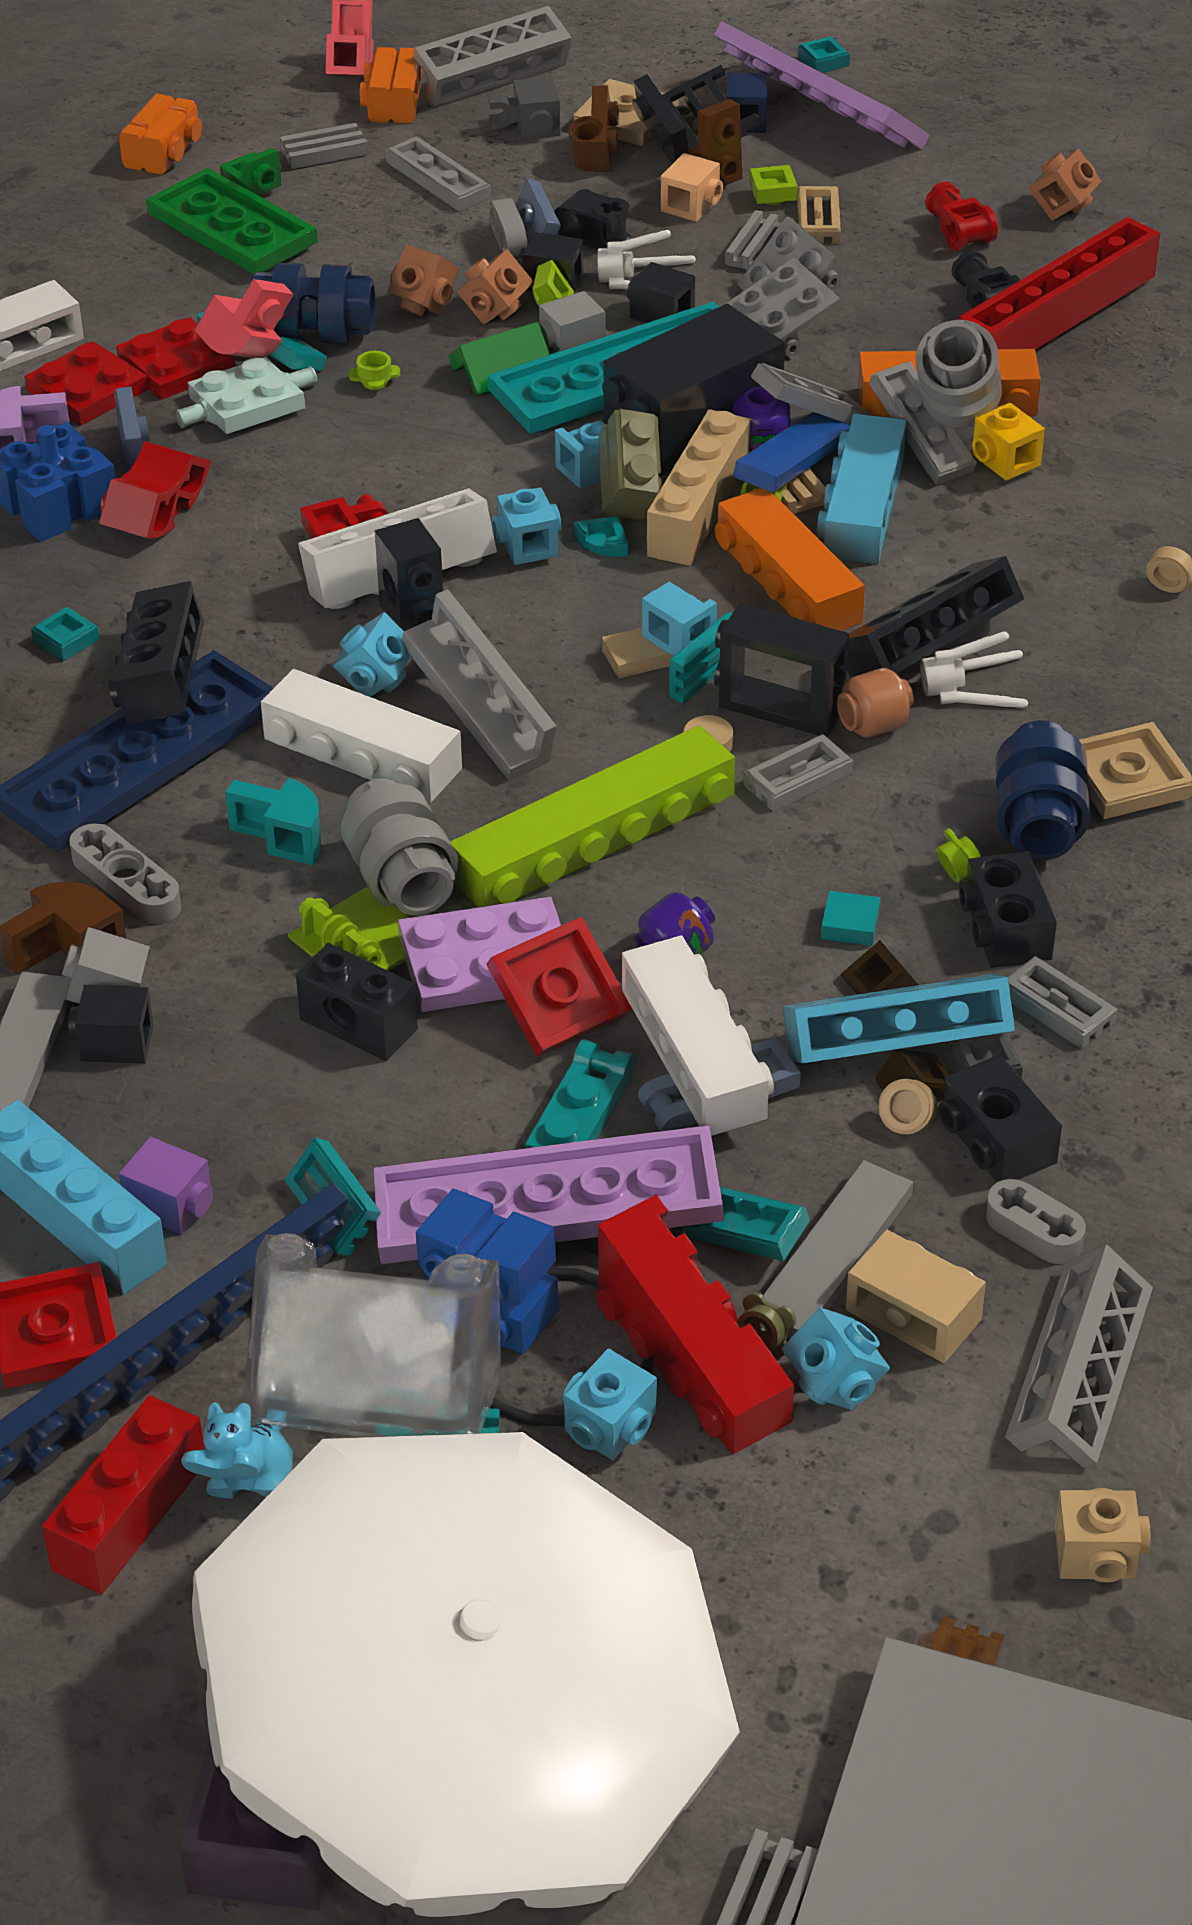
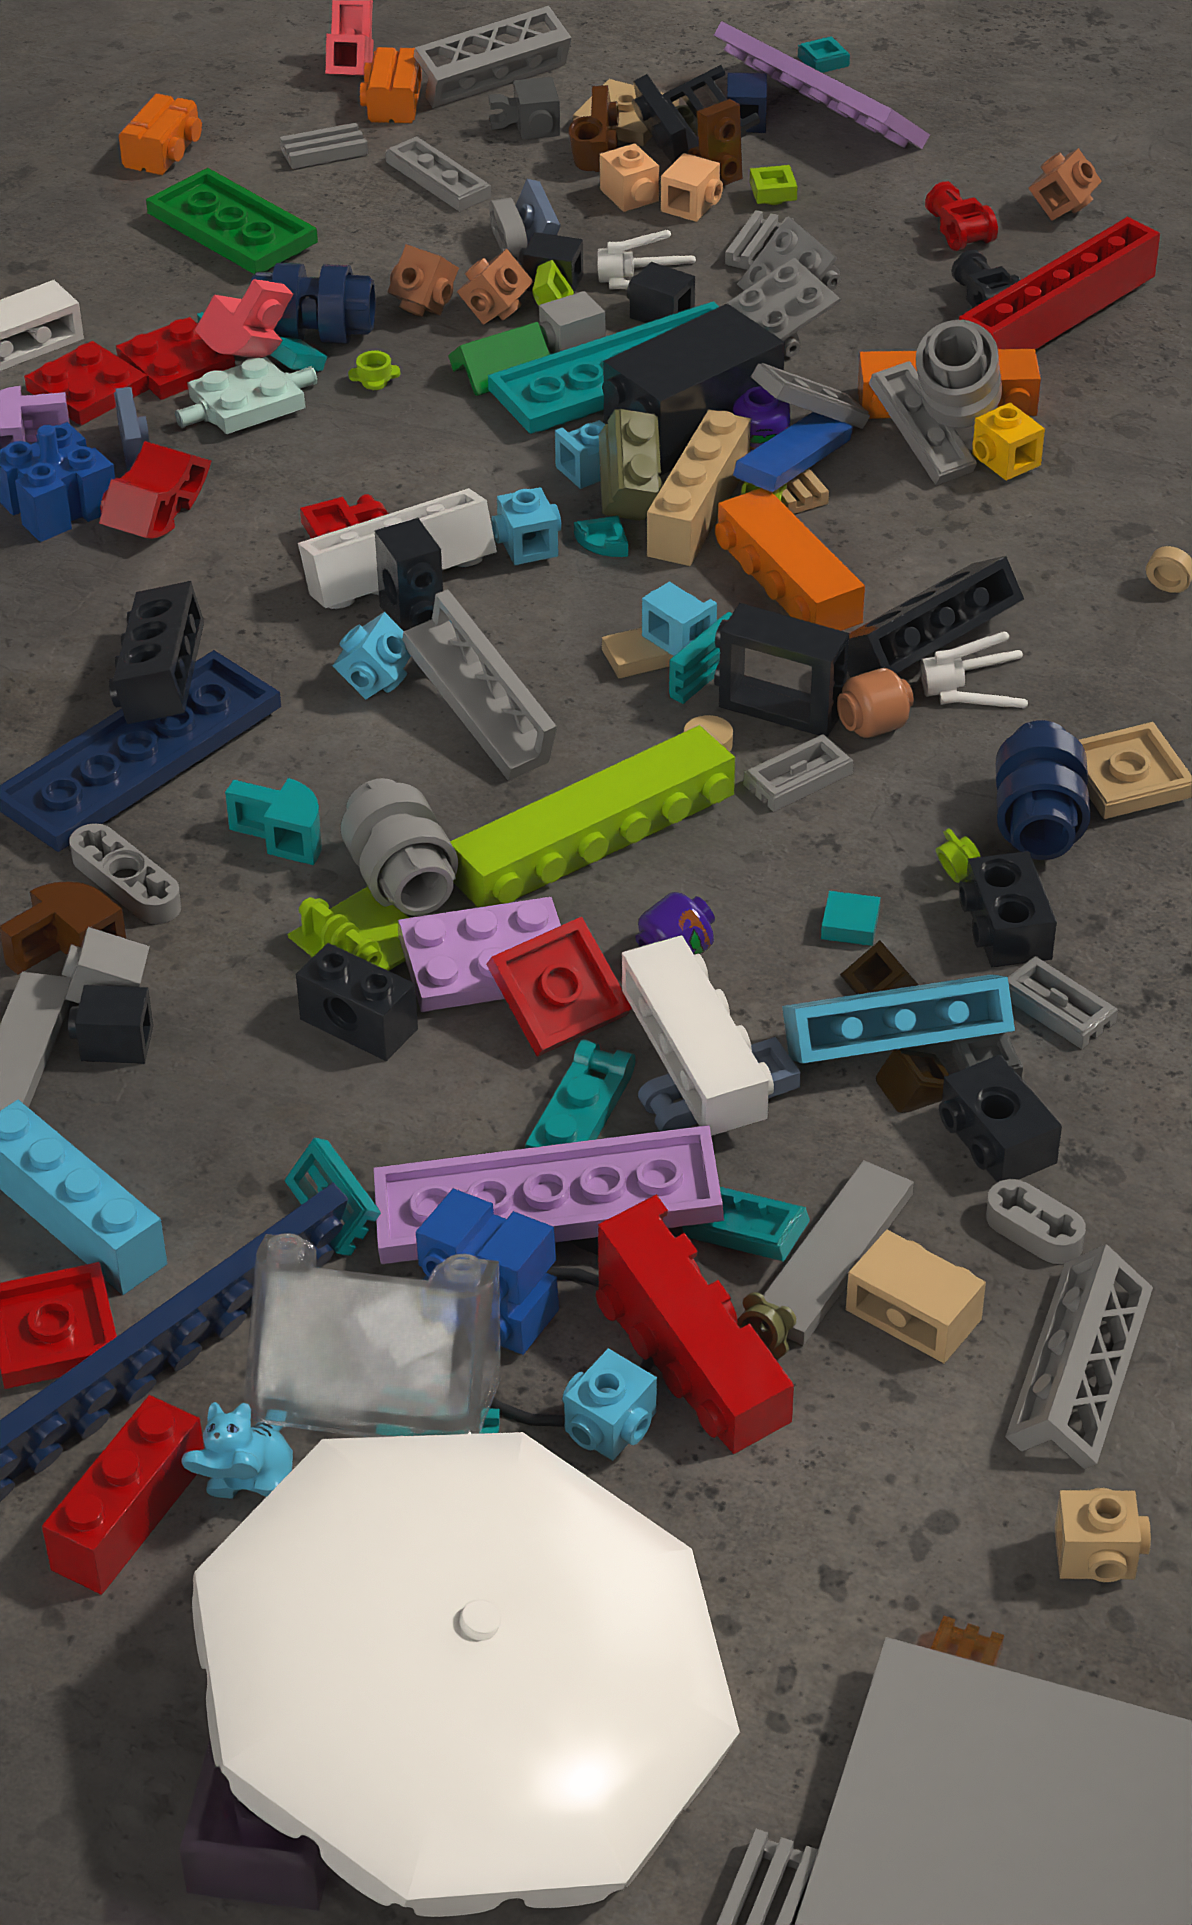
teal tile [31,607,100,662] -> none
medium lavender brick [119,1136,213,1235] -> none
green bracket [220,148,282,195] -> none
white brick [261,668,462,803] -> none
black piece [554,189,631,250] -> none
medium azure brick [782,1307,890,1410] -> none
tan tile [797,186,841,244] -> none
medium azure brick [817,414,907,564] -> none
tan tile [878,1079,937,1135] -> none
none -> light nougat brick [600,143,659,212]

